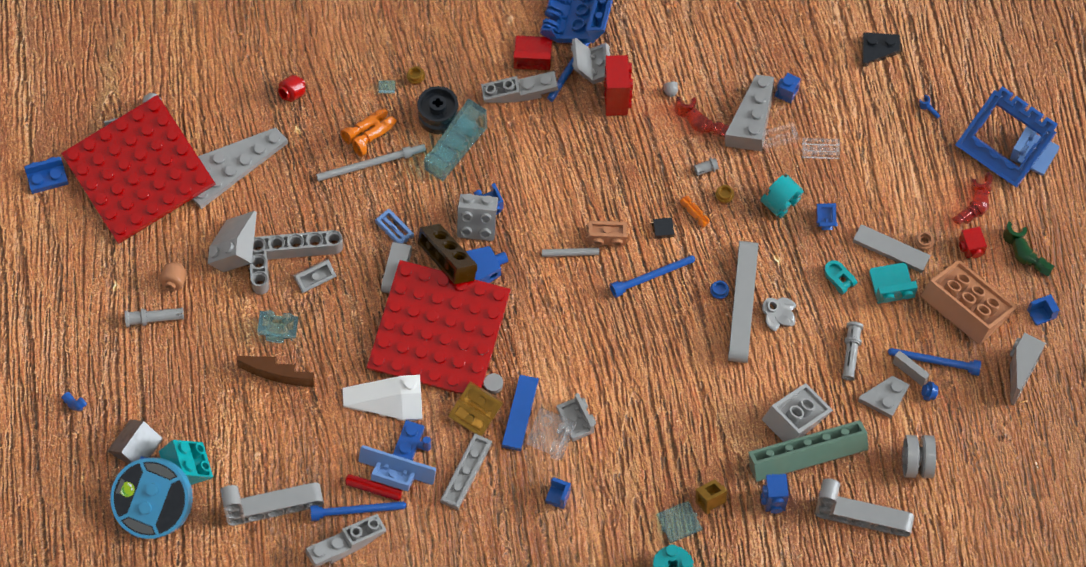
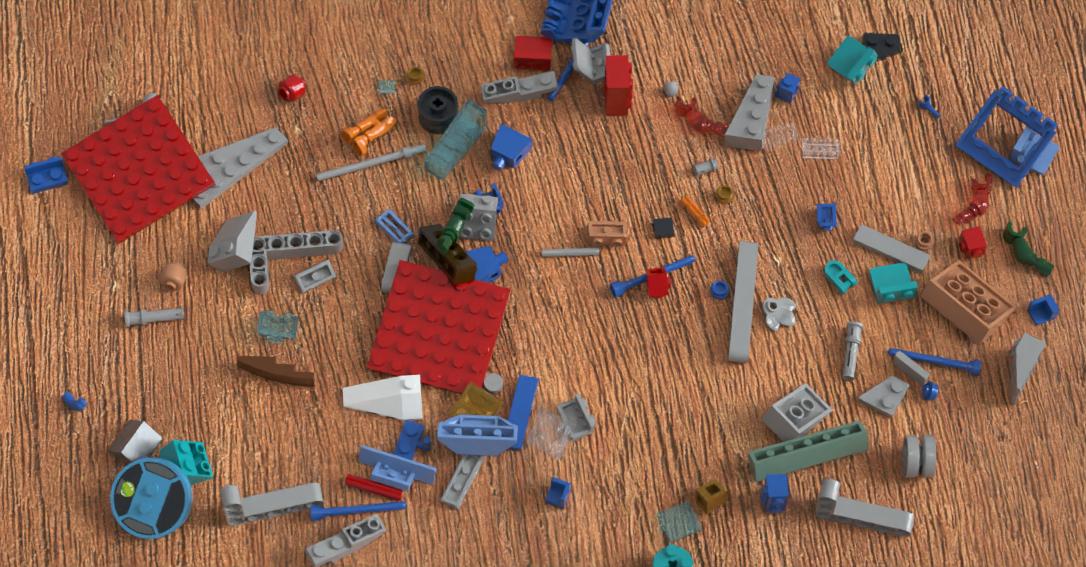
teal brick [760,174,804,219] -> none
none -> dark green piece [437,198,475,255]
none -> medium blue wedge [437,415,518,456]
none -> blue torso [491,124,532,171]
none -> red brick [645,267,671,299]
none -> teal bracket [828,36,878,85]

